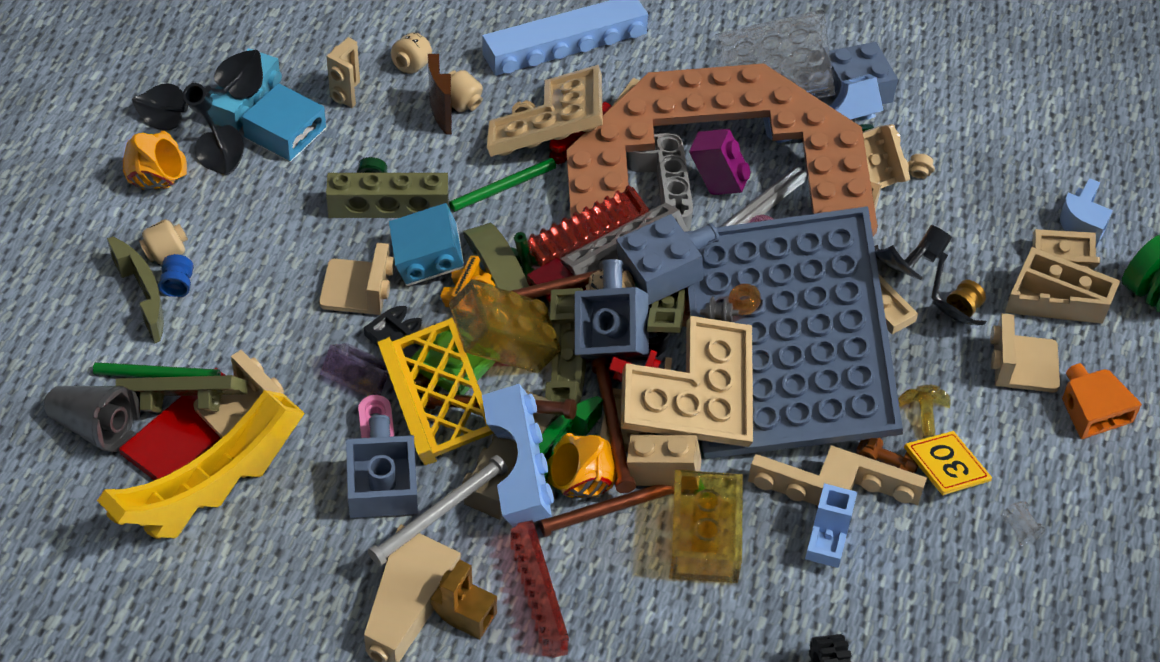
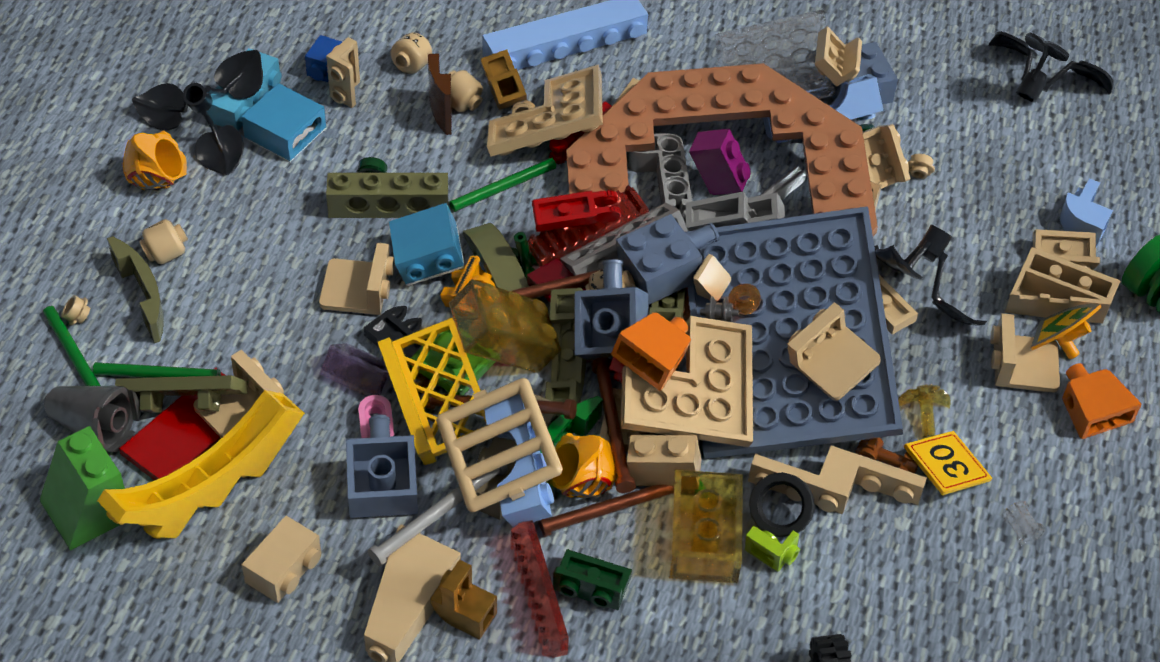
blue wheel [158,254,194,297] -> none
light blue brick [805,483,857,568] -> none
pearl gold wheel [946,280,986,317] -> none
none -> bright green slope [40,426,125,551]
none -> green bar [43,306,101,386]
none -> tan plate [61,295,90,325]
none -> tan brick [241,516,321,603]
none -> blue brick [305,35,342,82]
none -> tan bar [436,378,563,512]
none -> pearl gold brick [480,49,527,110]
none -> red hinge [532,190,621,232]
none -> dark green bracket [552,549,632,610]
none -> orange torso [611,313,691,391]
none -> light grey slope [686,192,785,231]
none -> tan slope [693,254,731,302]
none -> lime bracket [744,526,800,572]
none -> black tyre [749,472,815,537]
none -> tan bracket [787,302,881,401]
none -> tan bracket [815,26,862,87]
none -> black plant [988,31,1114,103]
none -> shield [1031,304,1102,359]

